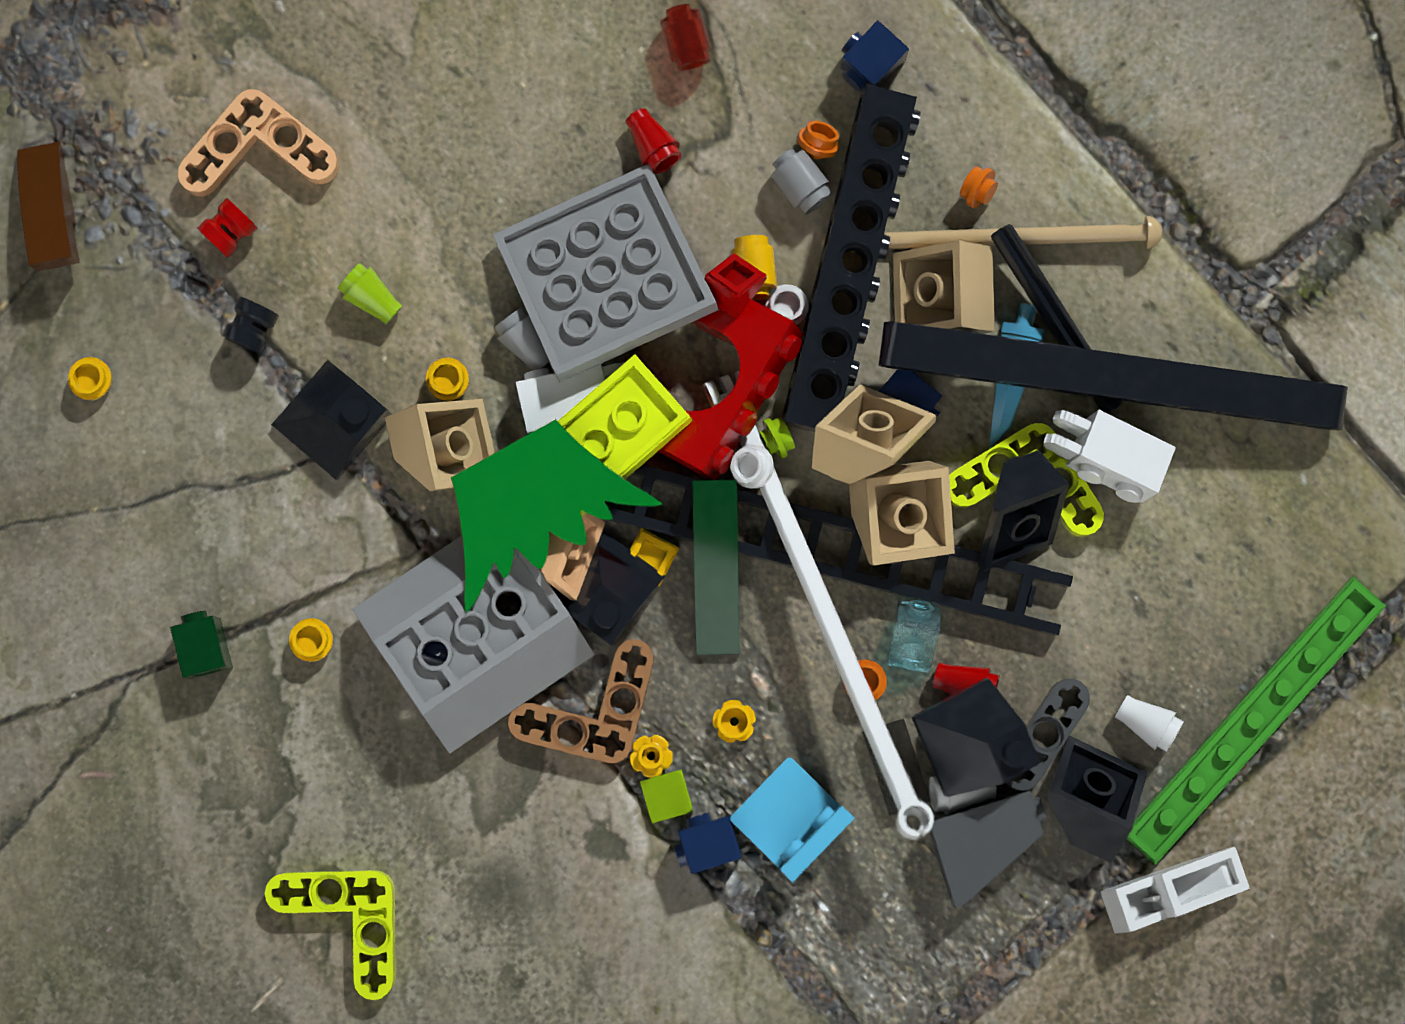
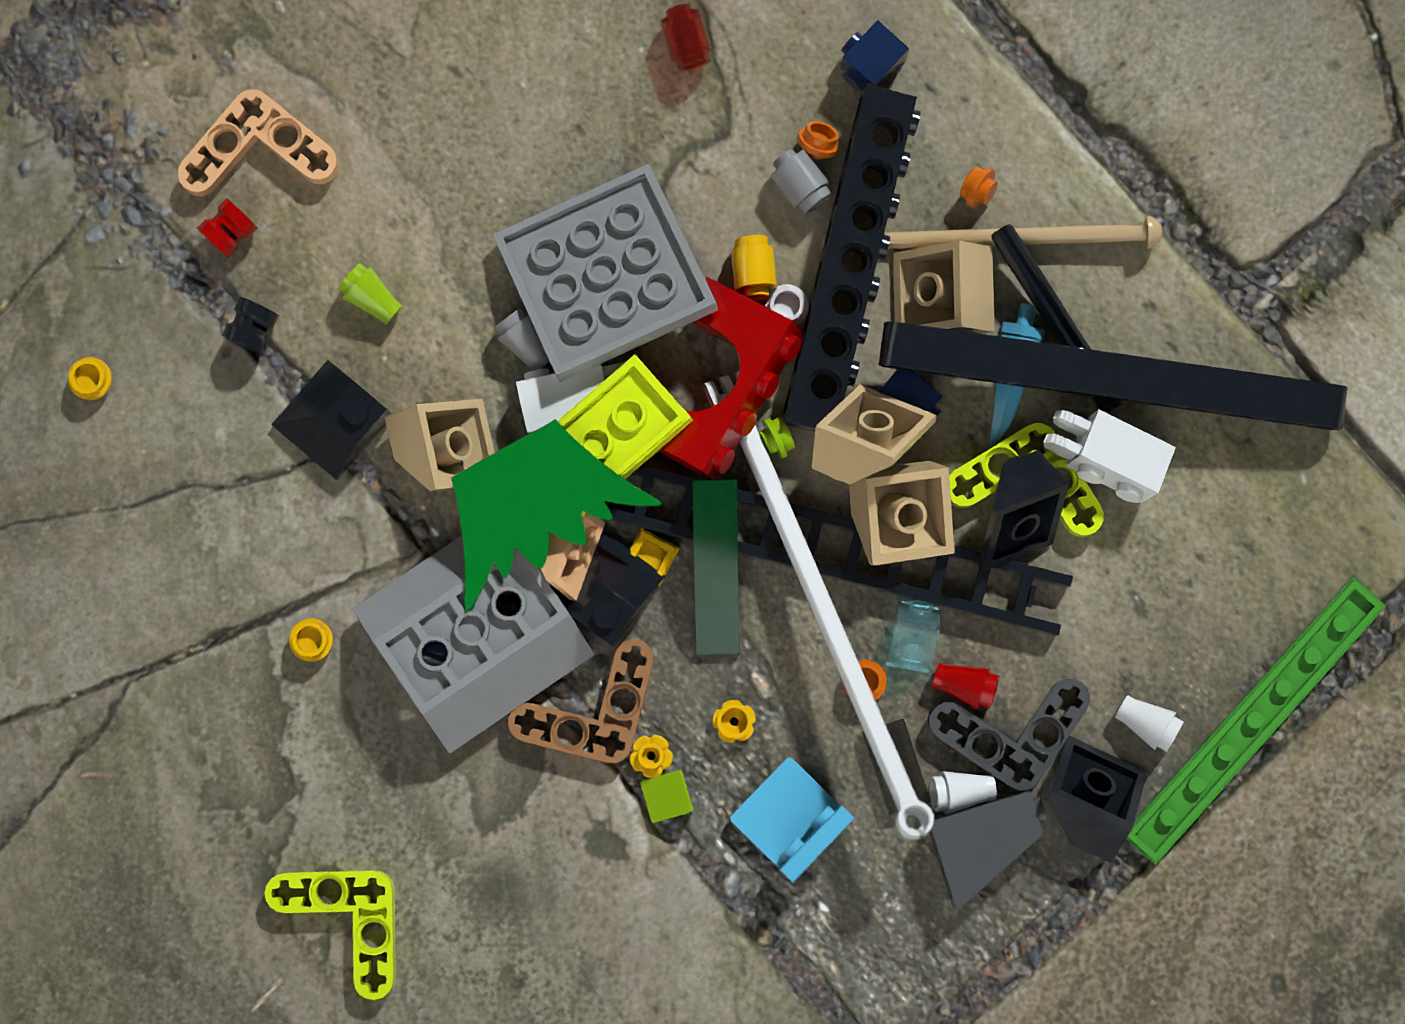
reddish brown slope [17,141,80,272] -> none
dark green brick [170,610,233,679] -> none
yellow plate [426,357,469,401] -> none
red cone [625,108,682,174] -> none
dark blue brick [673,812,742,874] -> none
red slope [705,253,767,318] -> none
white plate [731,444,774,489] -> none
black slope [911,678,1041,797] -> none
white slope [1100,847,1250,933] -> none

